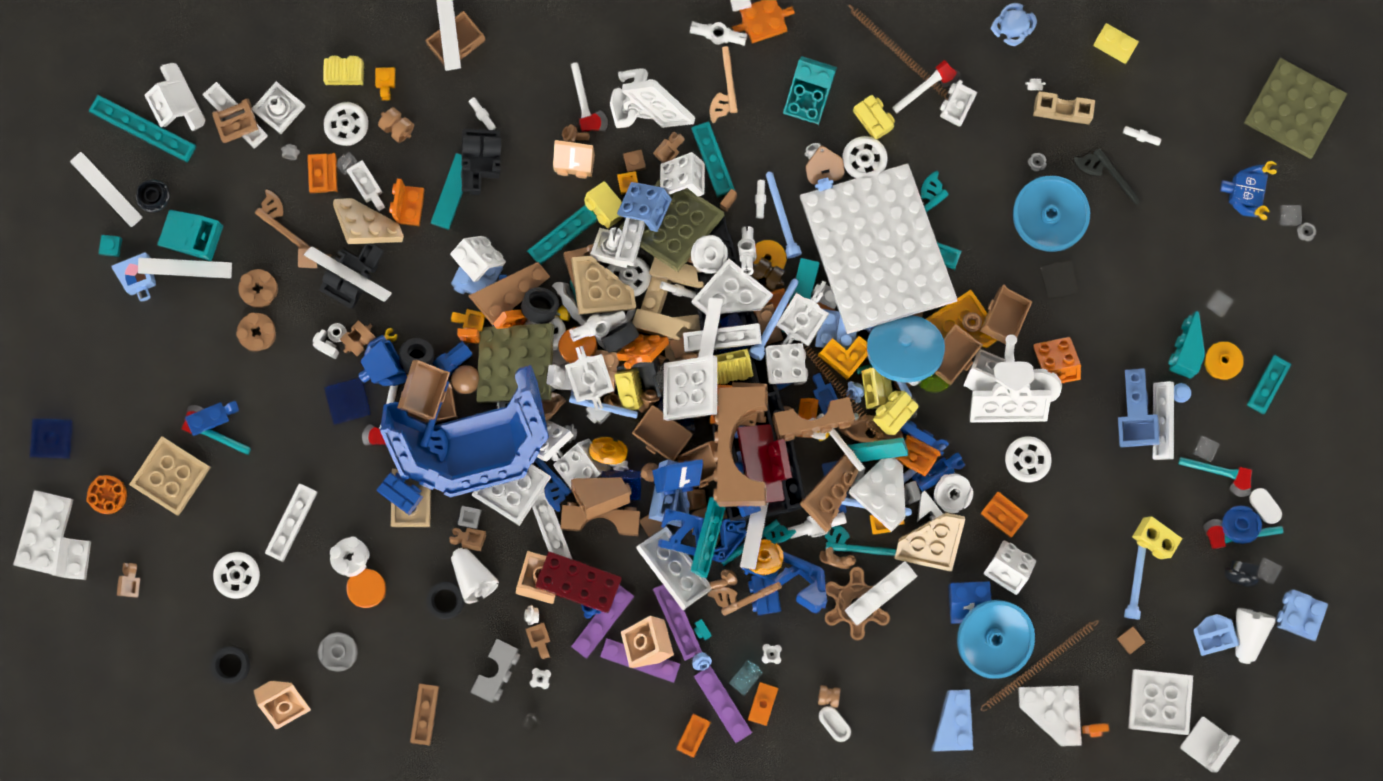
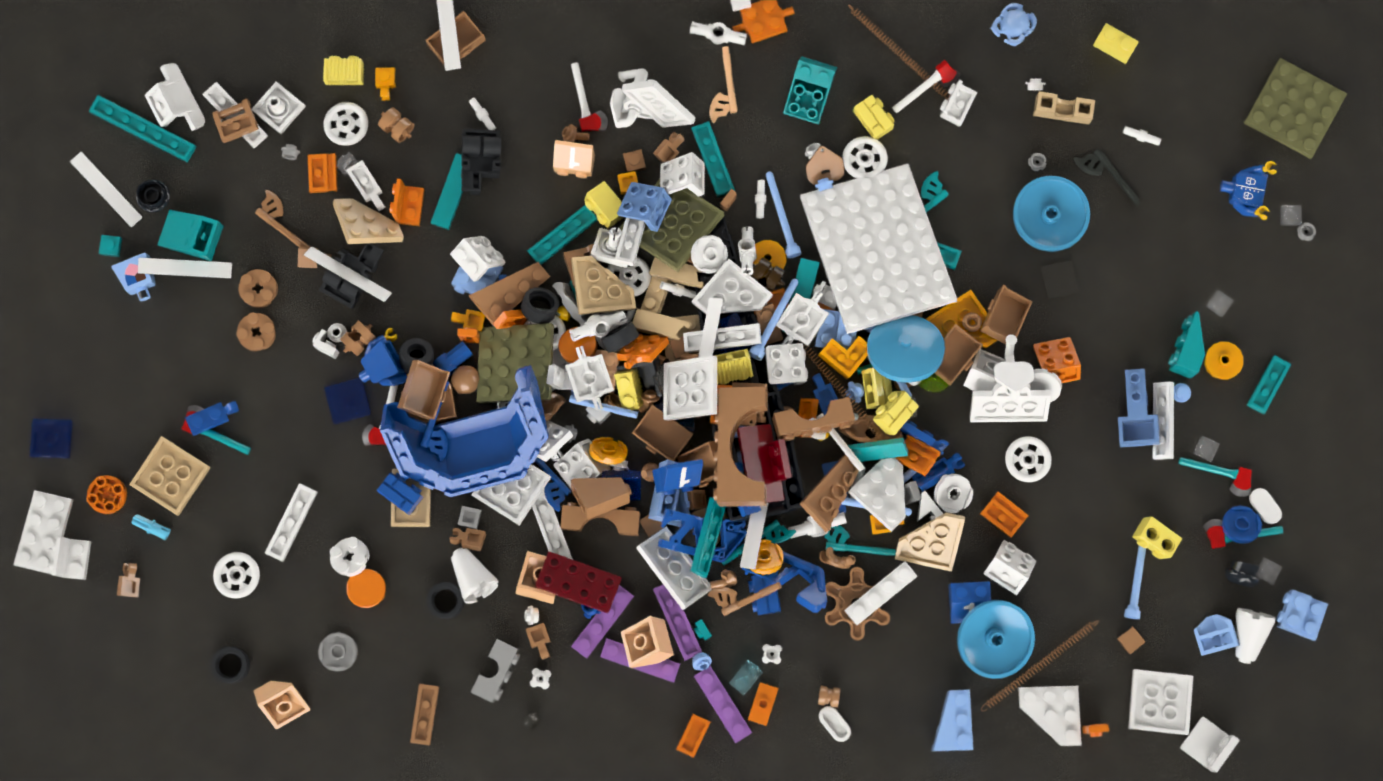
none -> medium azure axle [131,514,171,540]

